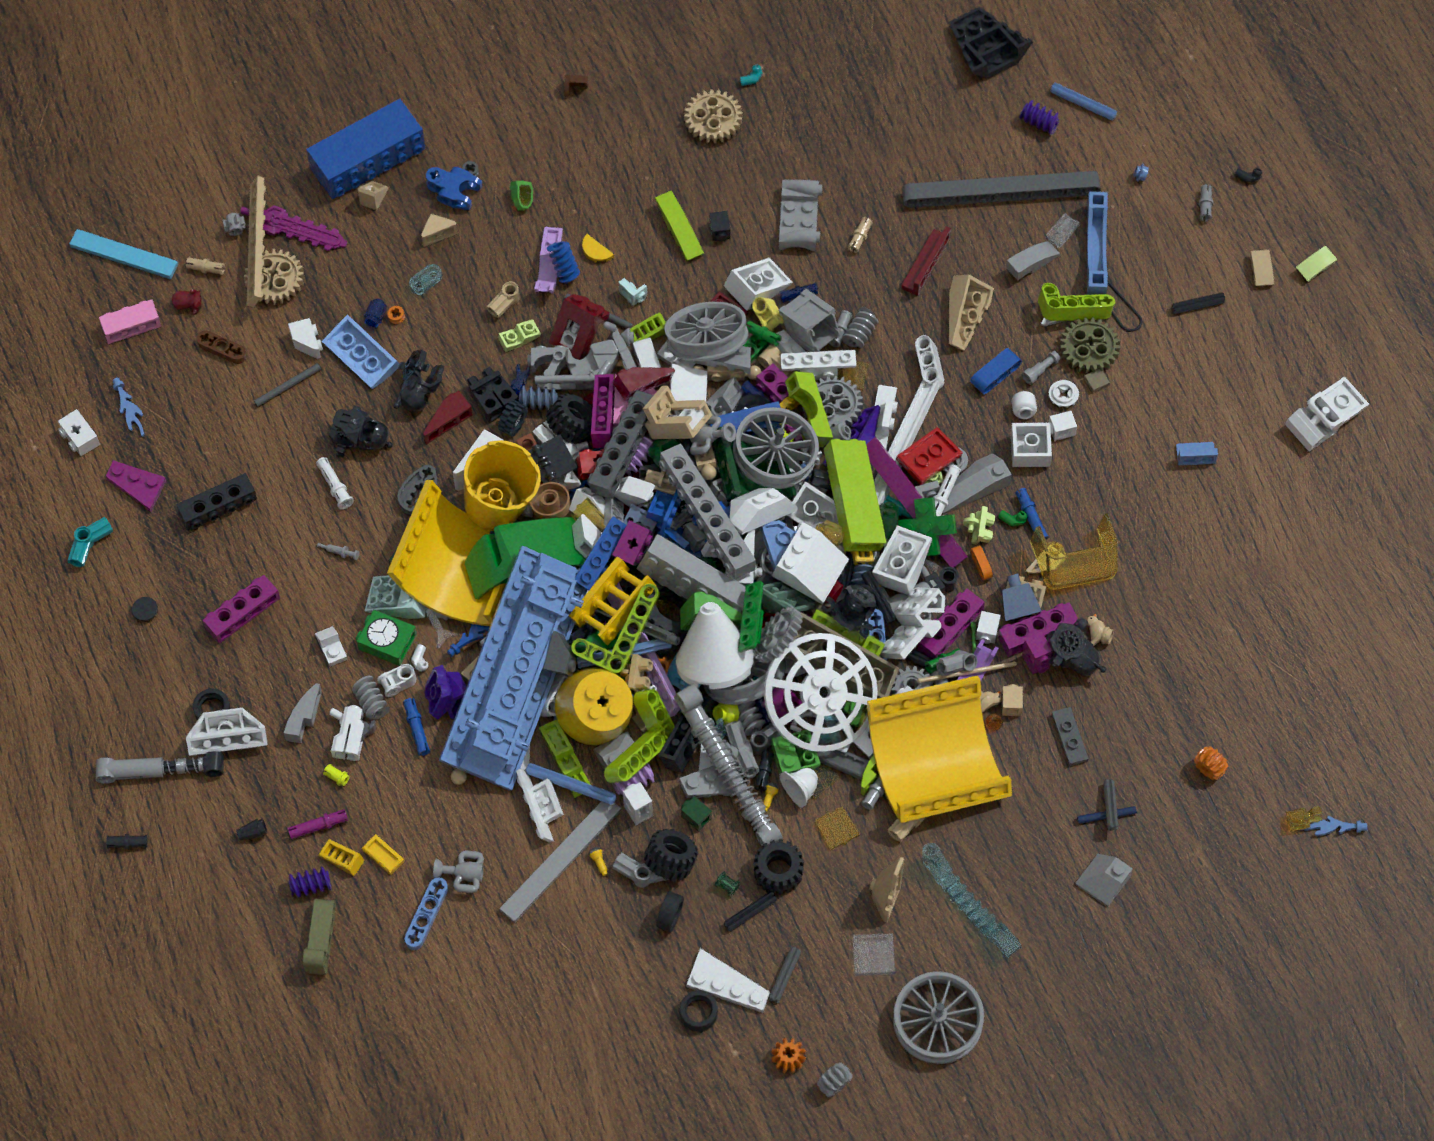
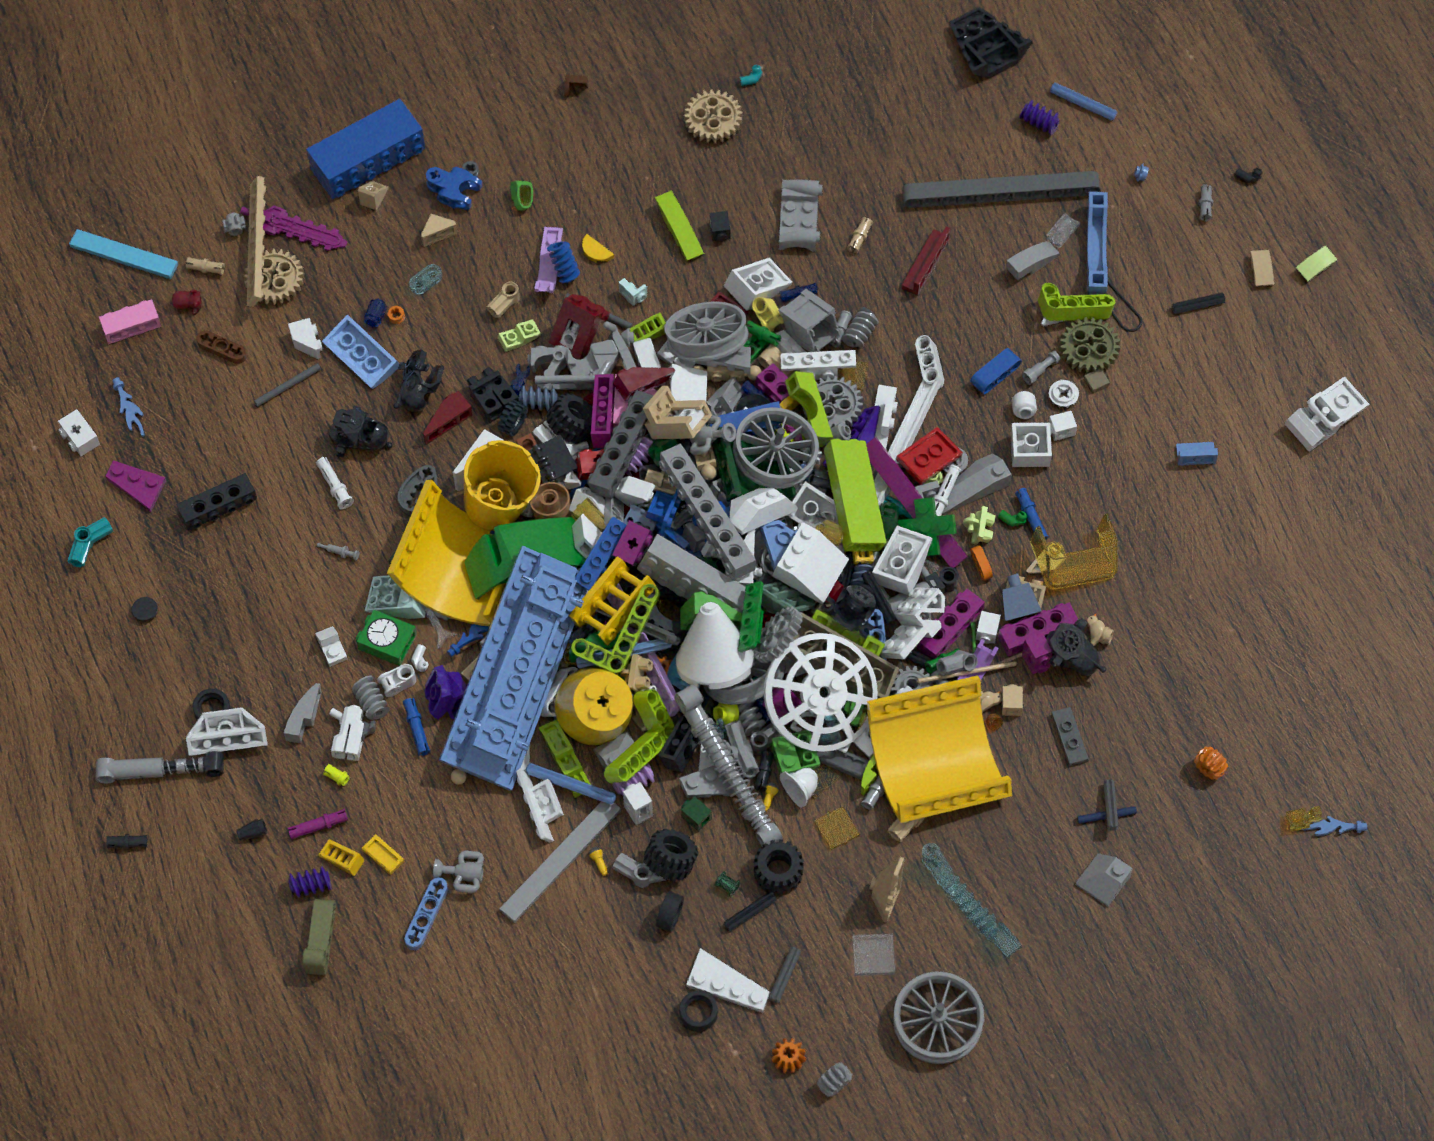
magenta brick [203,575,280,644] -> none
dark grey slope [543,631,577,677] -> none
tan wedge [949,274,994,351] -> none

